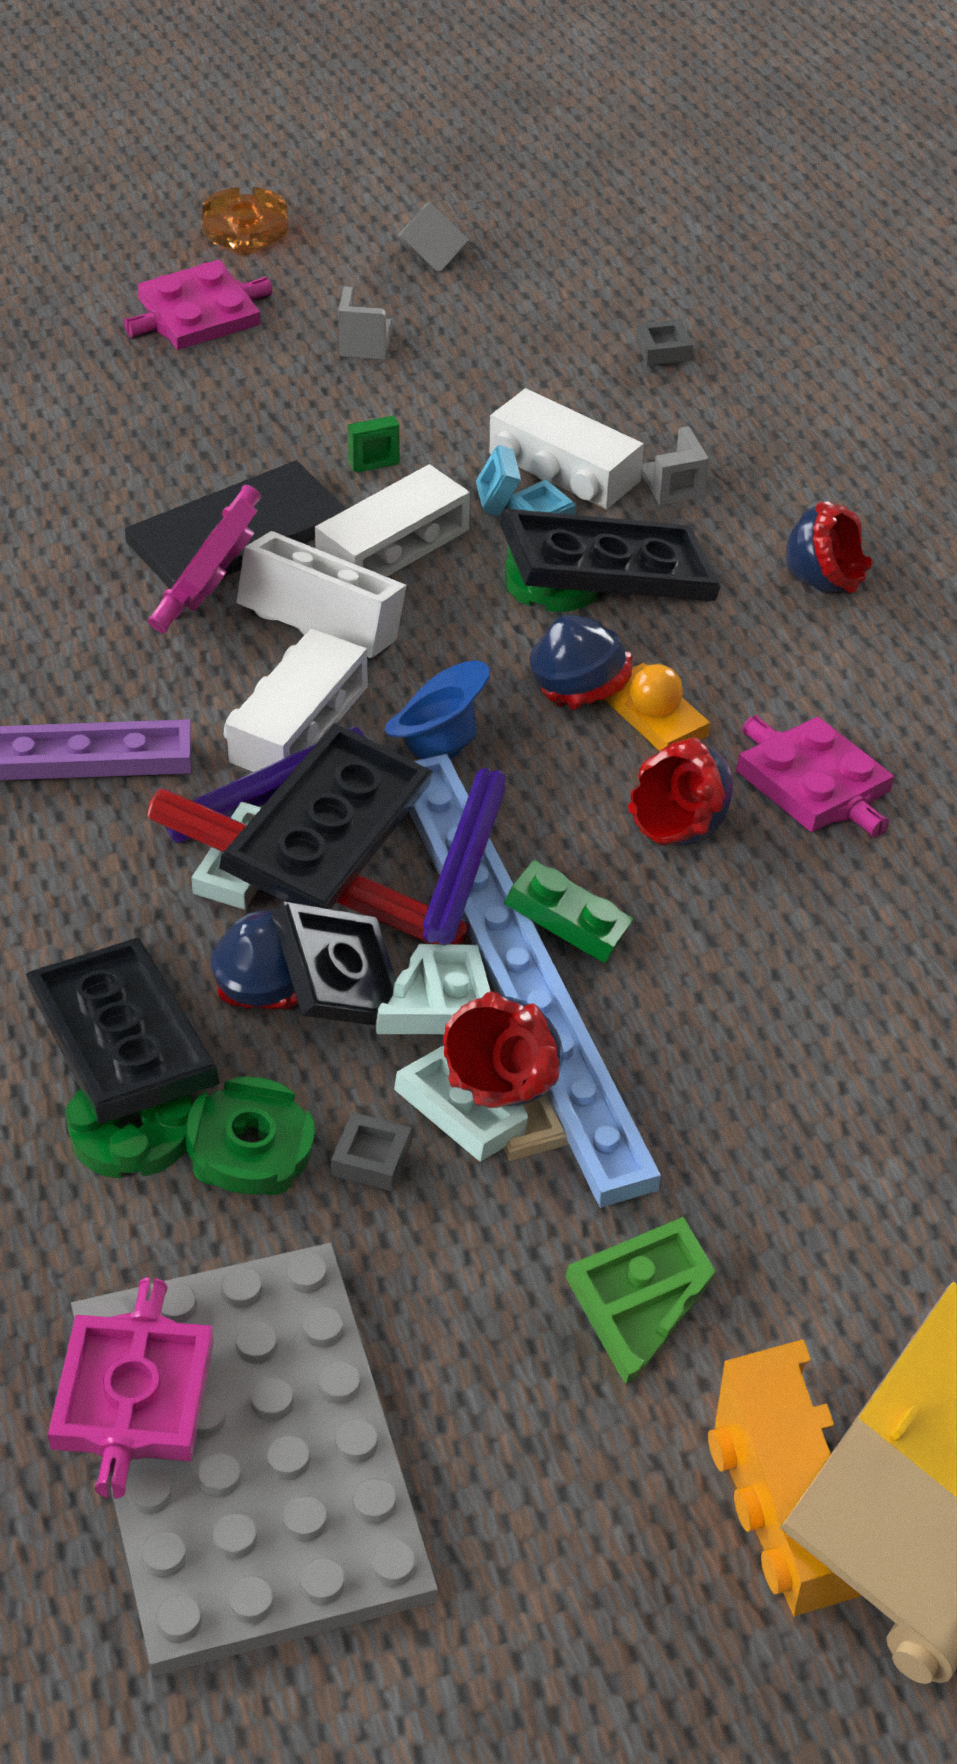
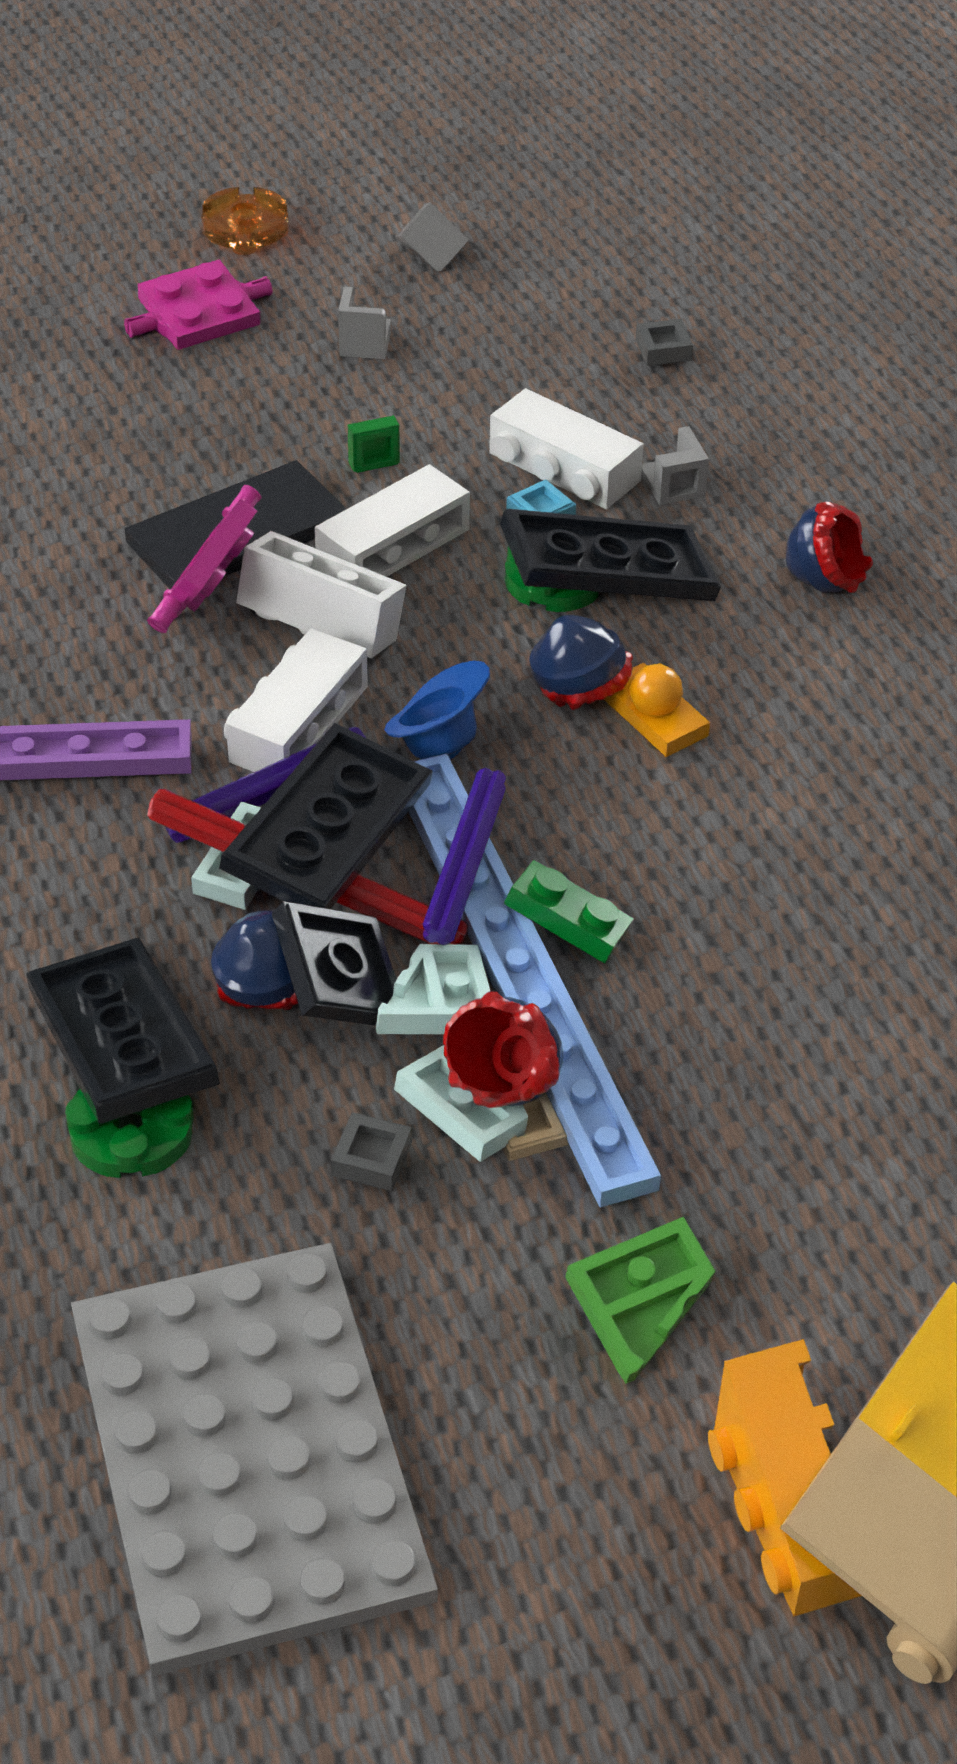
dark pink plate [48,1277,214,1499] -> none
green plate [186,1077,315,1195] -> none
medium azure tile [476,445,521,516] -> none
red hair [628,737,733,846] -> none
dark pink plate [736,715,895,838] -> none

